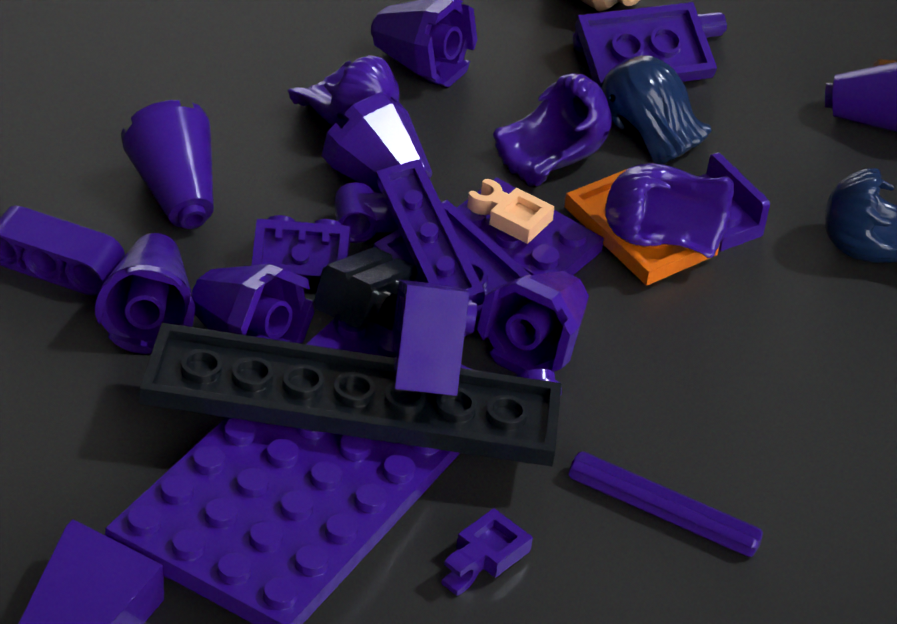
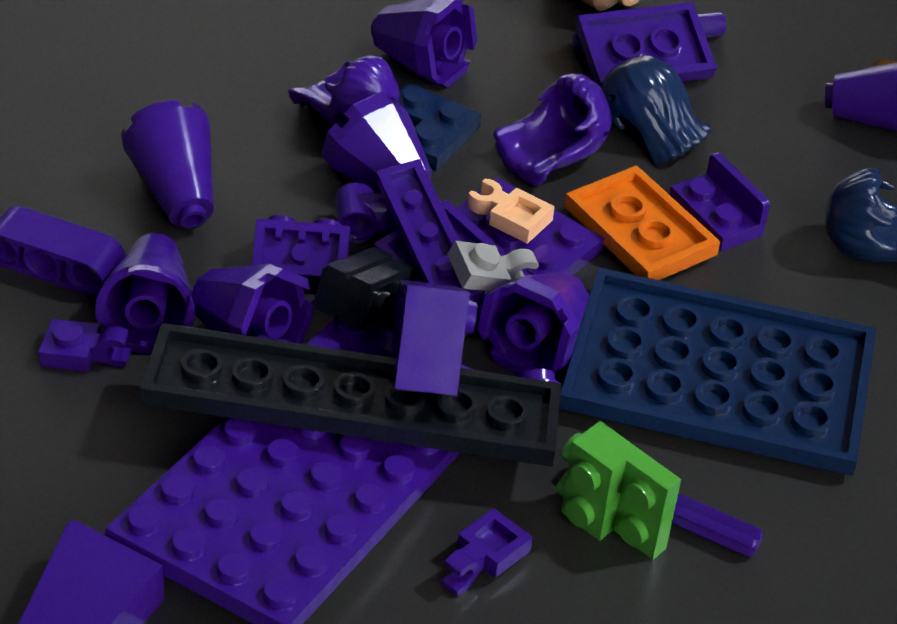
dark purple piece [605,163,734,258] -> none
none -> dark purple plate [38,319,131,372]
none -> dark blue plate [399,83,481,171]
none -> light grey plate [447,241,539,292]
none -> bright green plate [556,421,681,560]
none -> dark blue plate [559,267,877,476]

